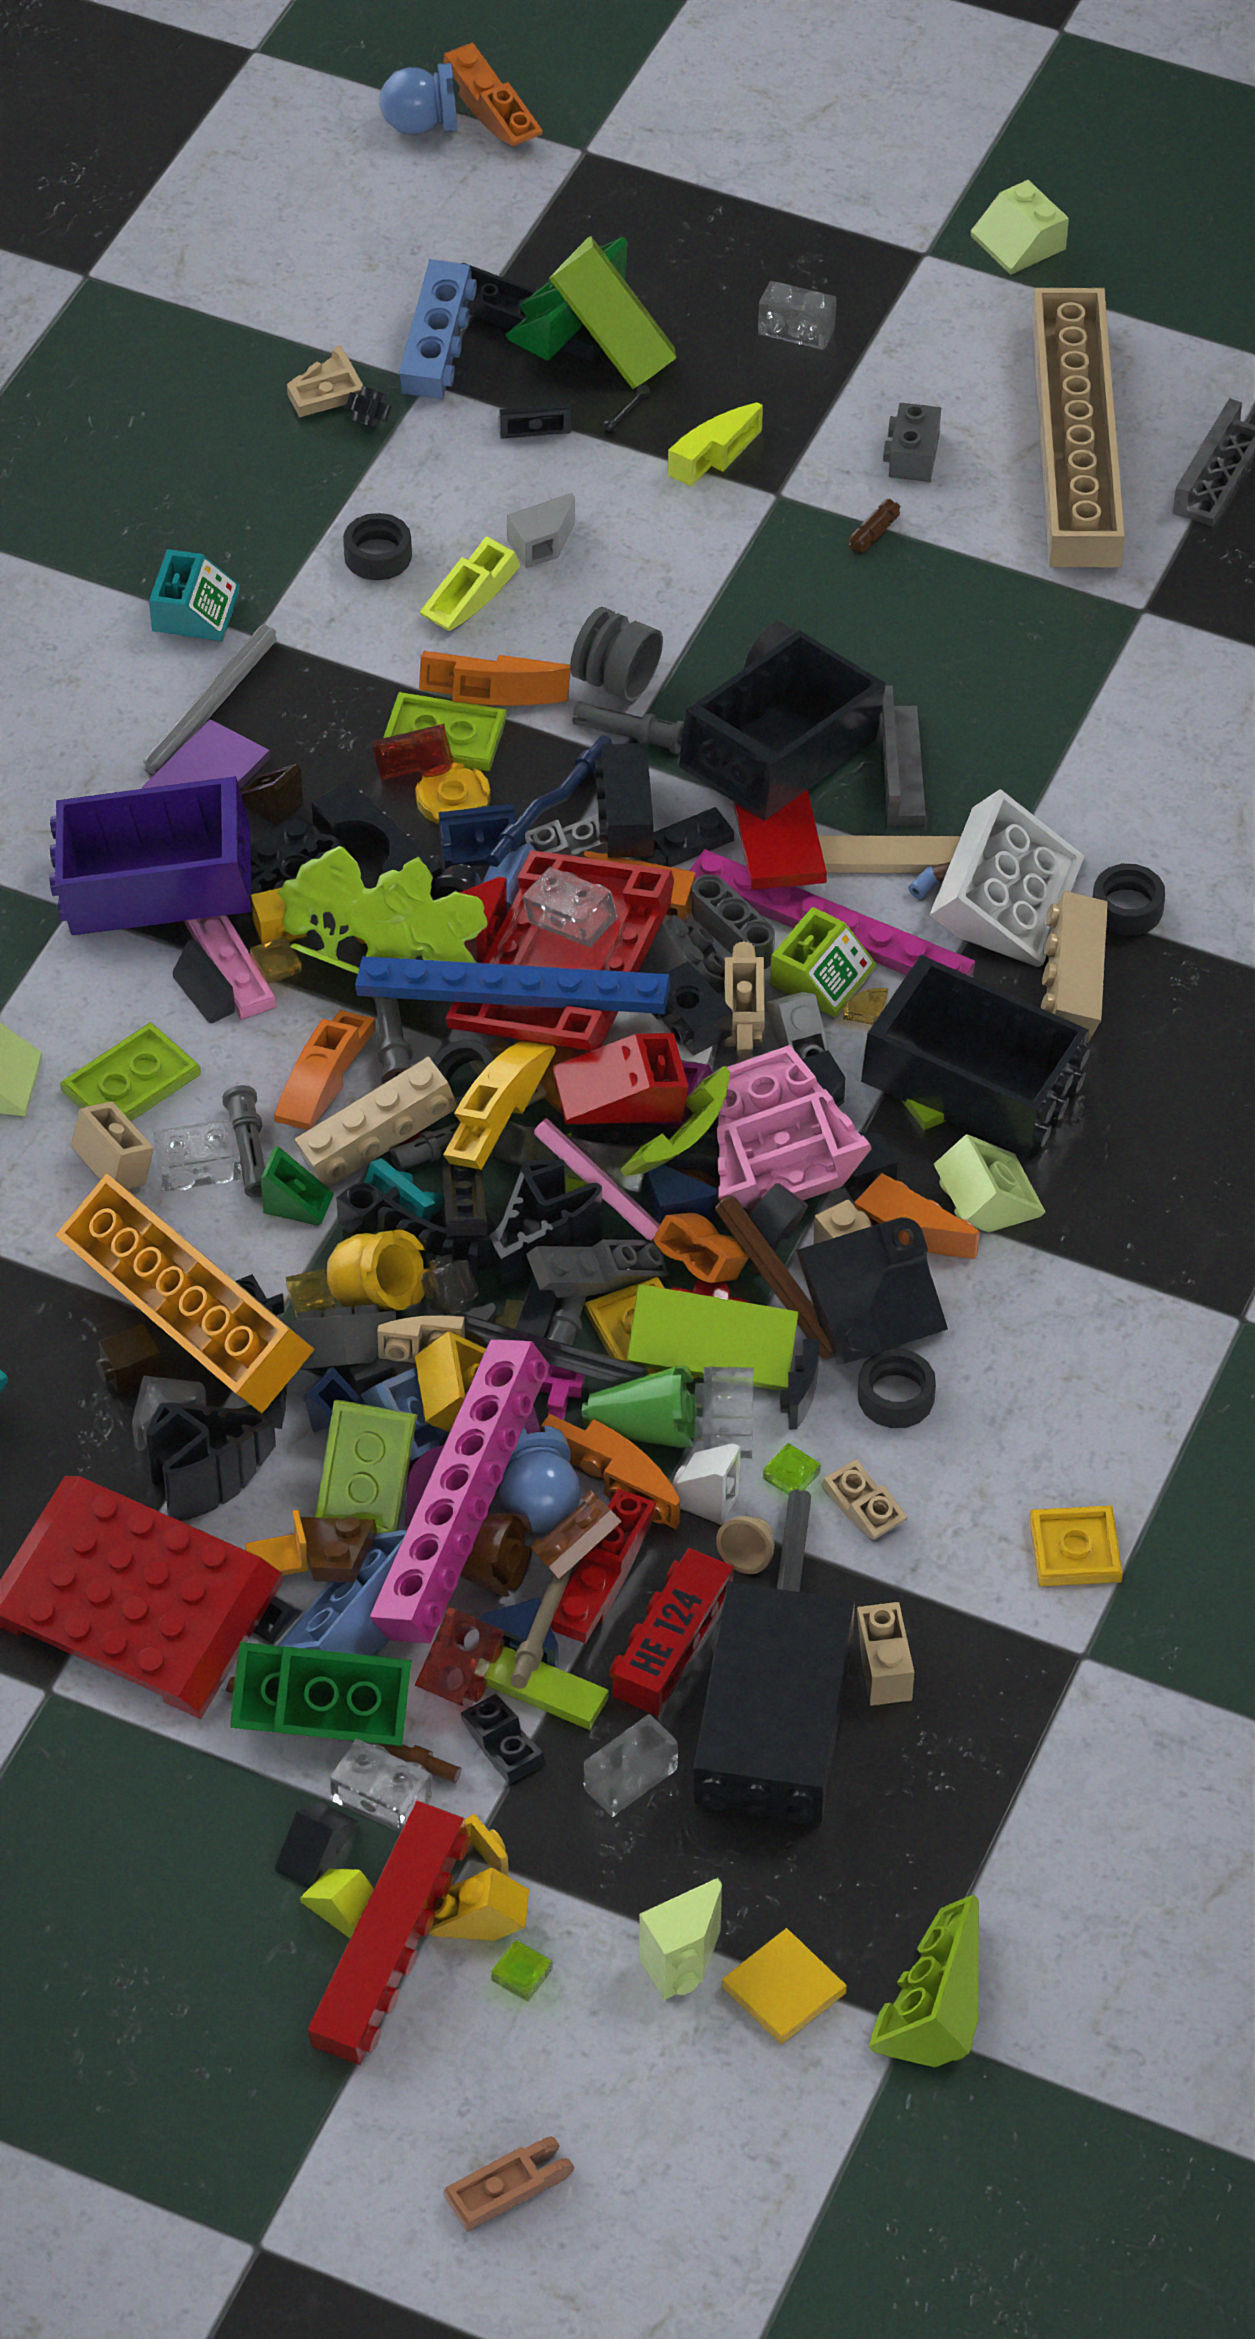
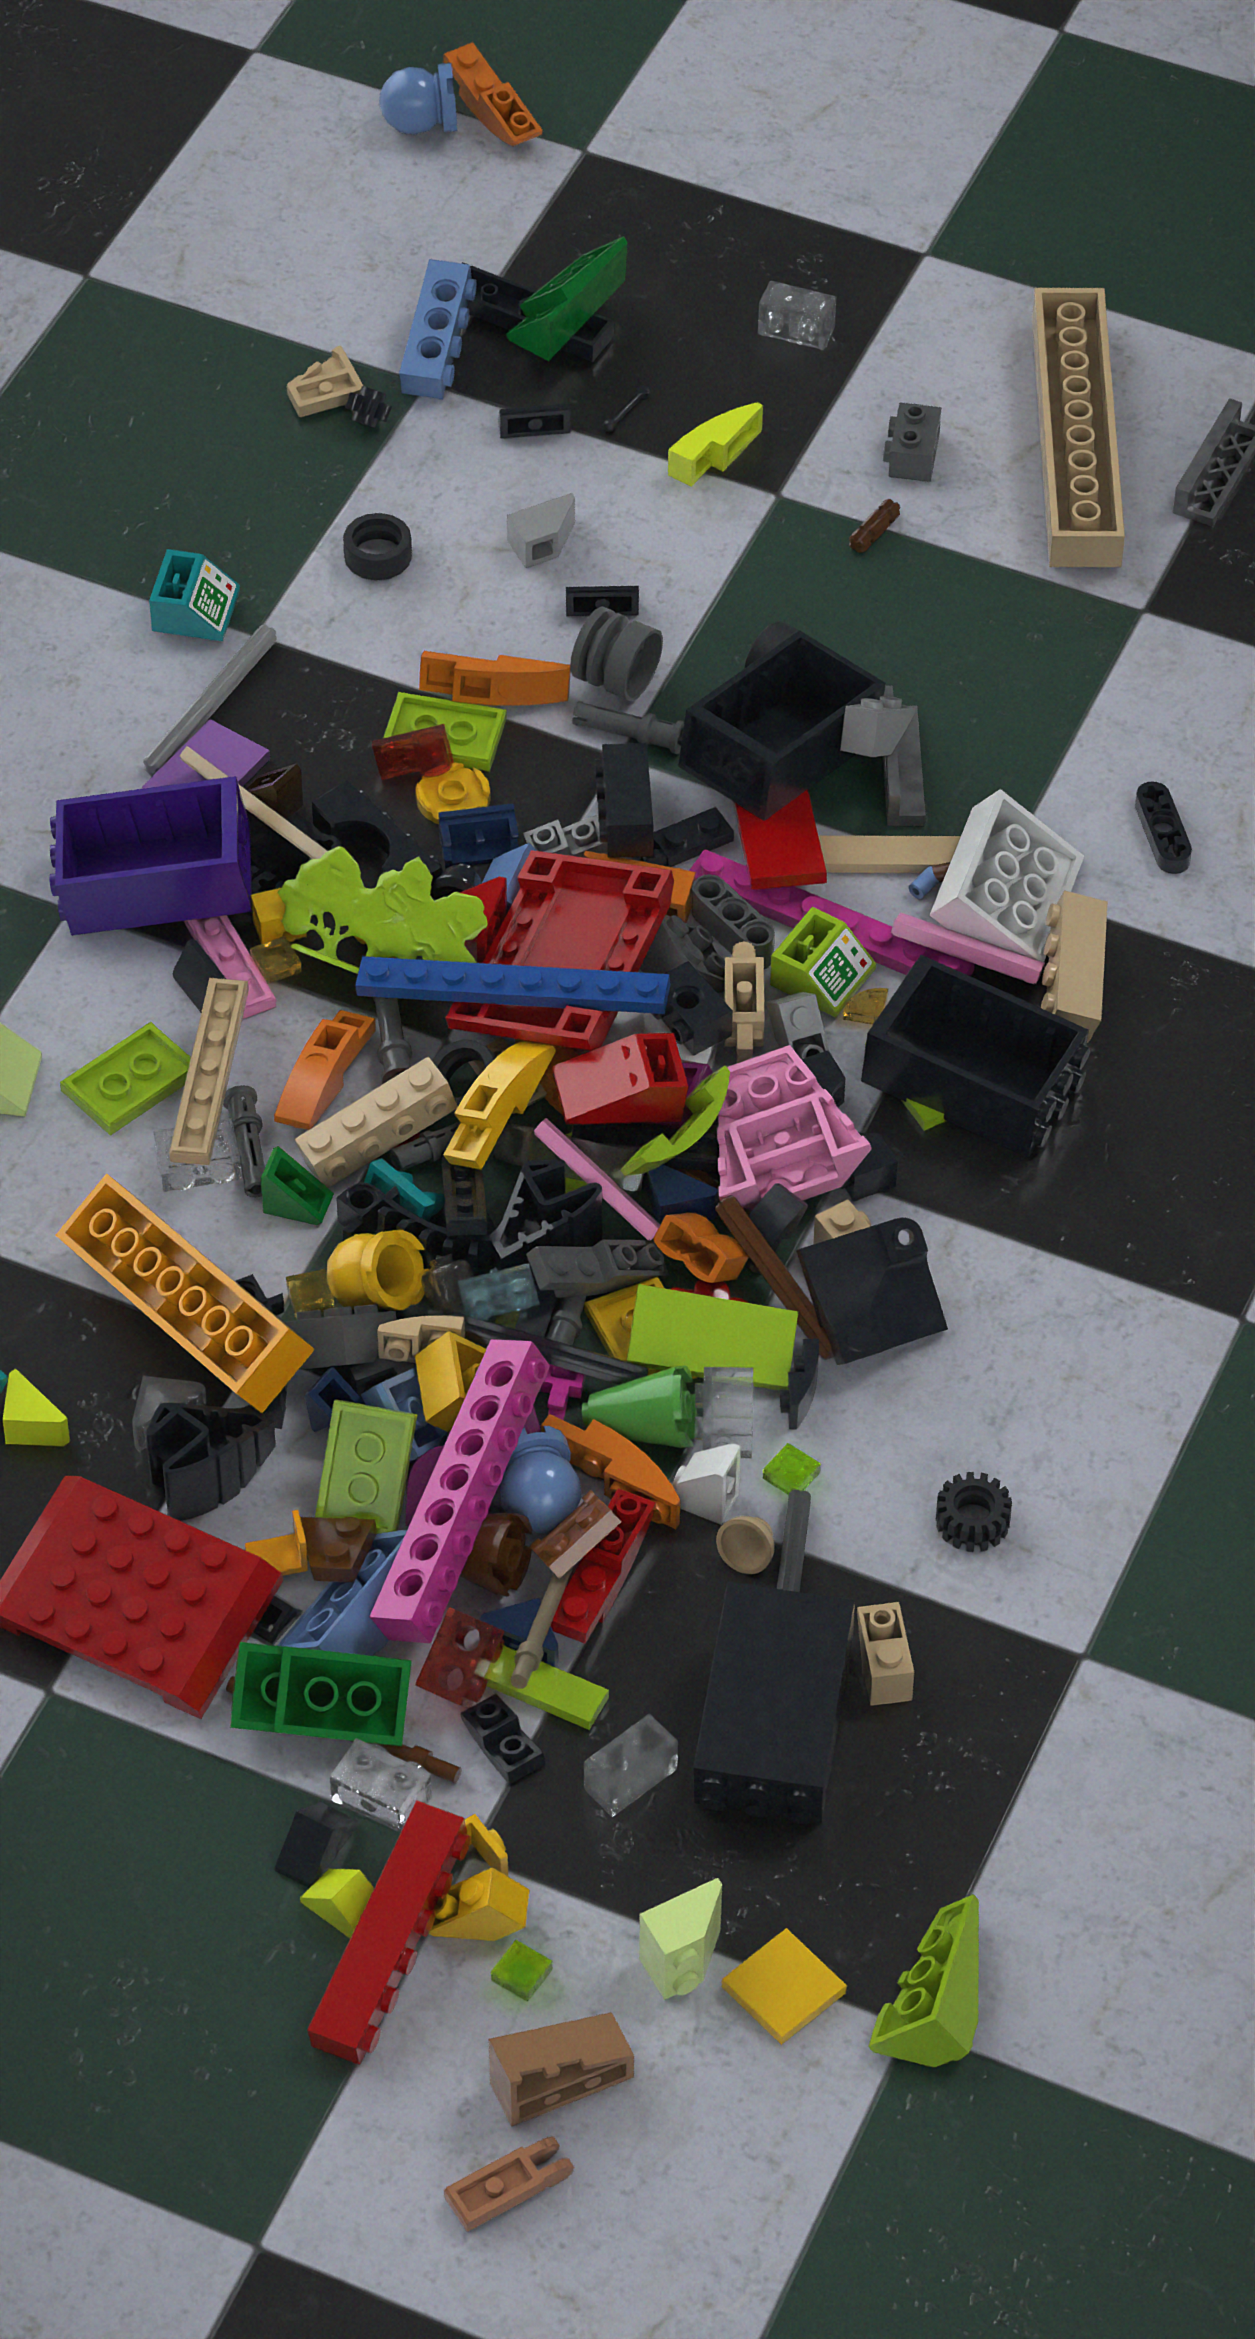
tan brick [71,1101,154,1189] -> none
dark brown brick [96,1324,163,1395] -> none
neon yellow slope [420,536,521,632] -> none
dark blue bar [487,735,612,867] -> none
clear brick [522,867,618,948] -> none
lime slope [549,236,677,389] -> none
red brick [609,1548,734,1716] -> none
tan slope [821,1459,908,1540] -> none
orange slope [854,1173,980,1259] -> none
black tyre [858,1349,936,1428] -> none
yellowish green slope [934,1134,1046,1233] -> none
yellowish green slope [971,180,1069,275] -> none
yellow tile [1029,1505,1123,1587] -> none
black tyre [1092,863,1165,936] -> none
none -> neon yellow slope [3,1369,70,1446]
none -> tan tile [169,978,249,1165]
none -> tan tile [179,746,327,859]
none -> clear light blue hips [458,1263,539,1321]
none -> medium nougat wedge [488,2012,634,2127]
none -> black slope [566,586,639,616]
none -> light grey slope [840,696,915,757]
none -> bright pink tile [891,912,1045,984]
none -> black tyre [935,1472,1012,1552]
none -> black beam [1135,781,1192,874]

